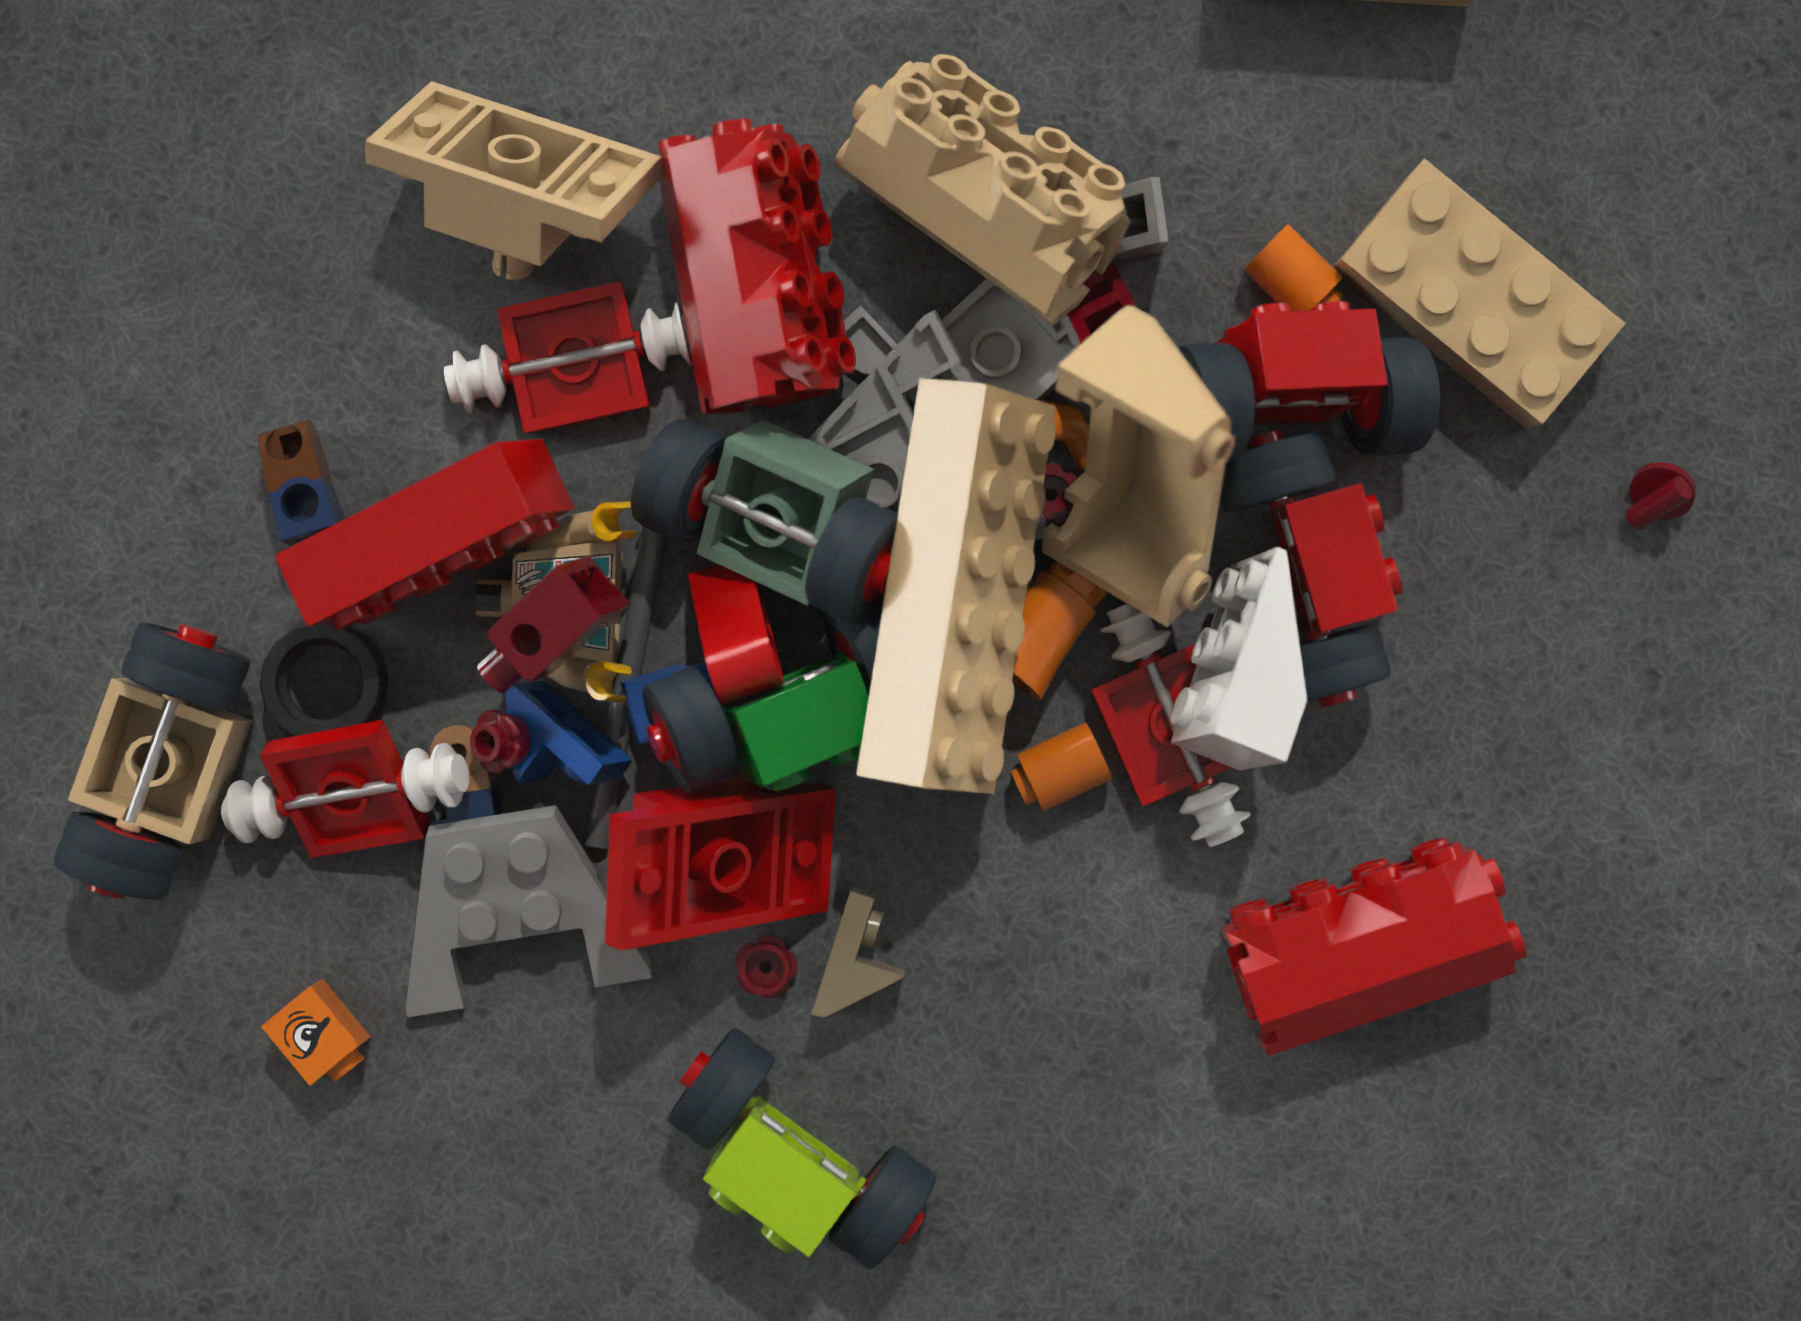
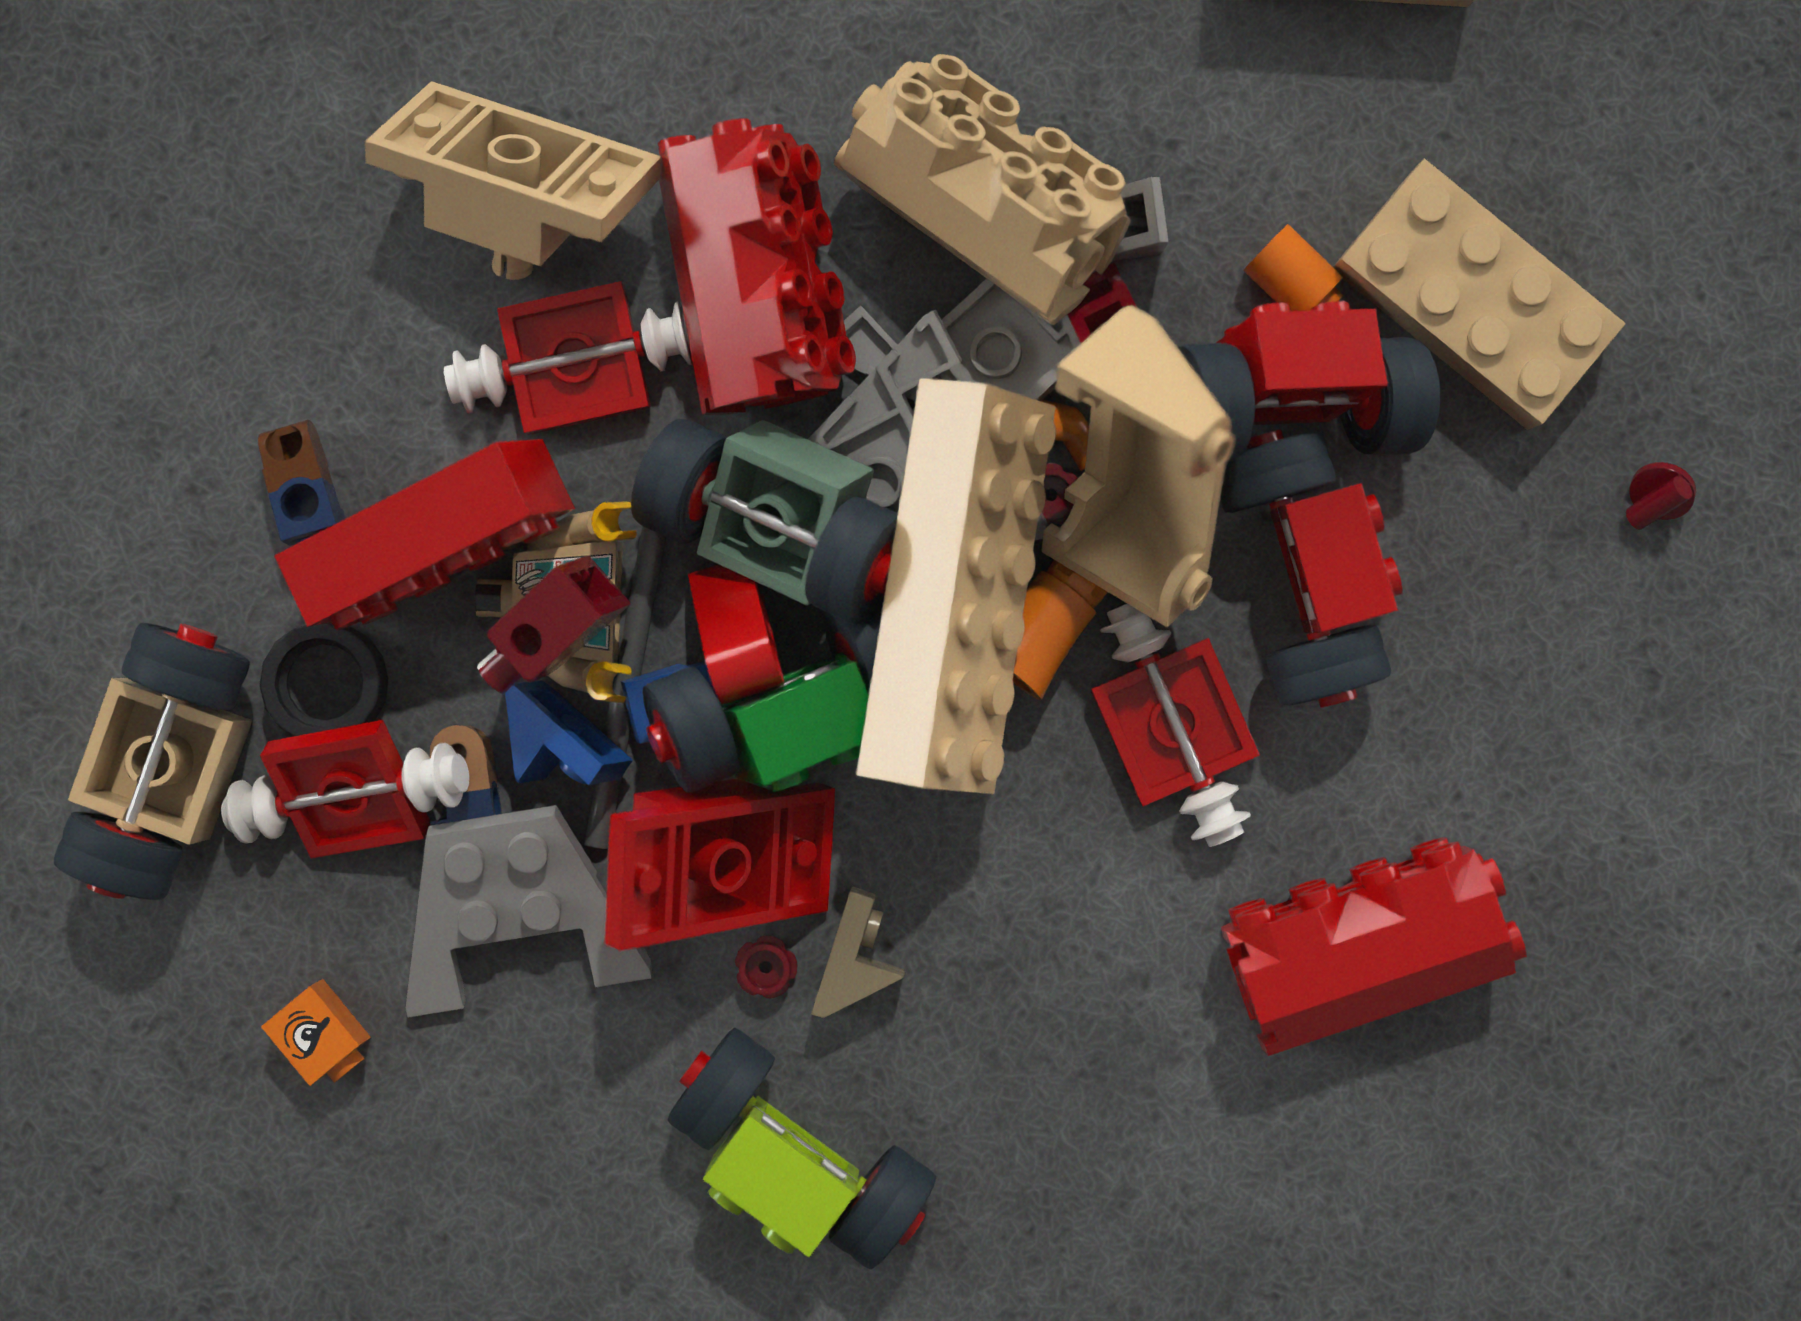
dark red plate [470,709,530,773] -> none
orange brick [1010,722,1113,812] -> none
white slope [1170,547,1307,770] -> none

